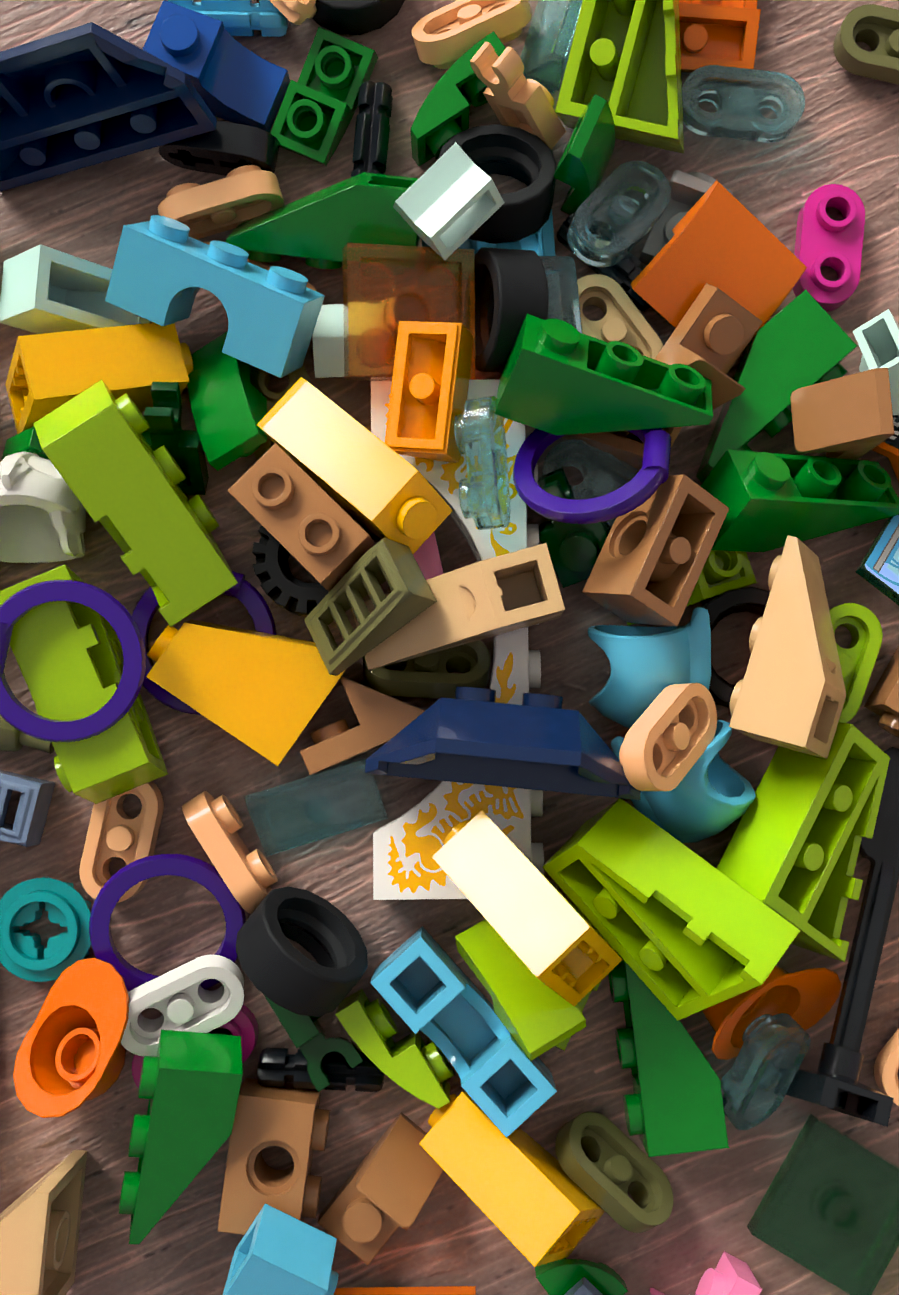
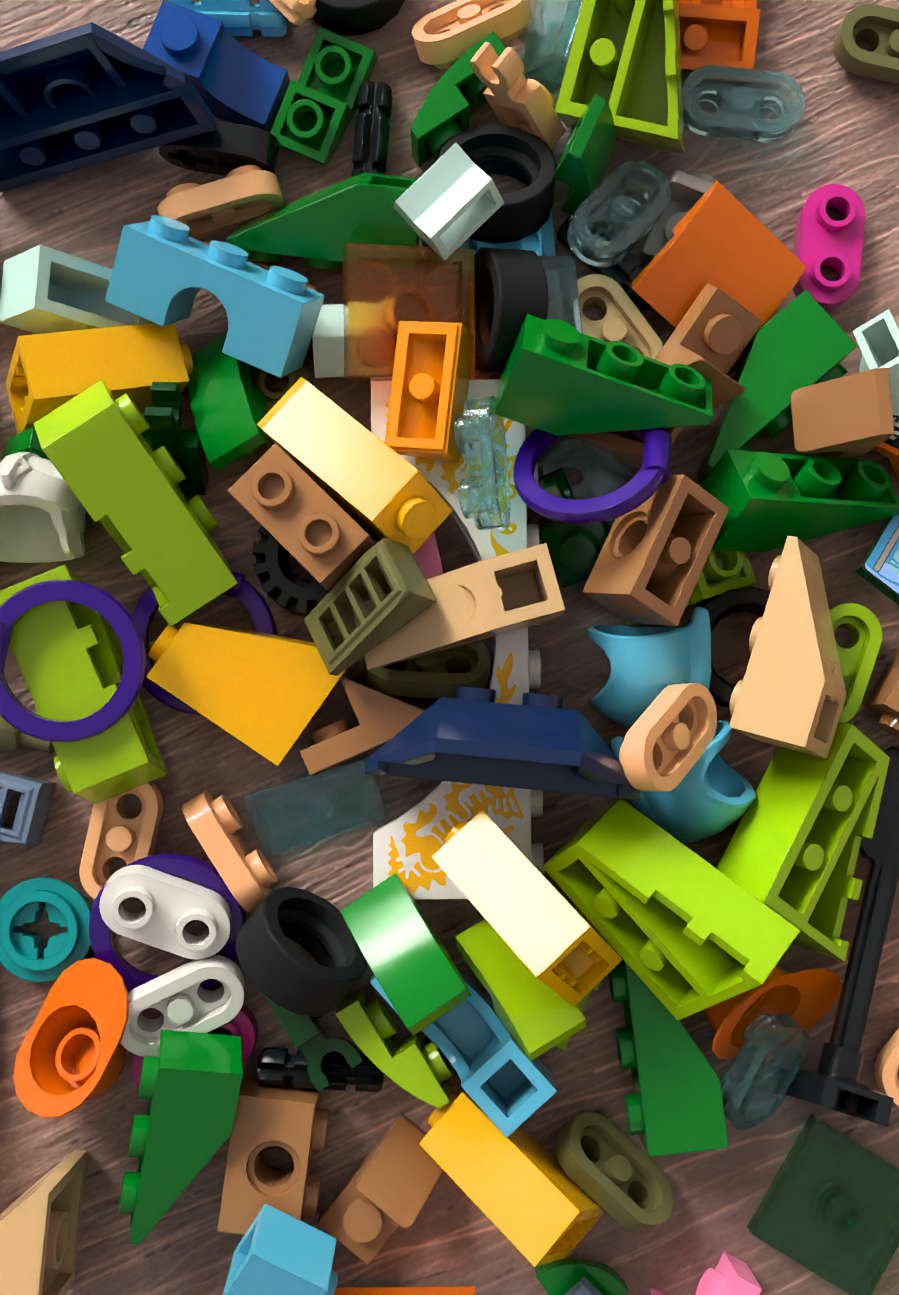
none -> white plate [99,865,231,960]
none -> slope [340,873,471,1035]

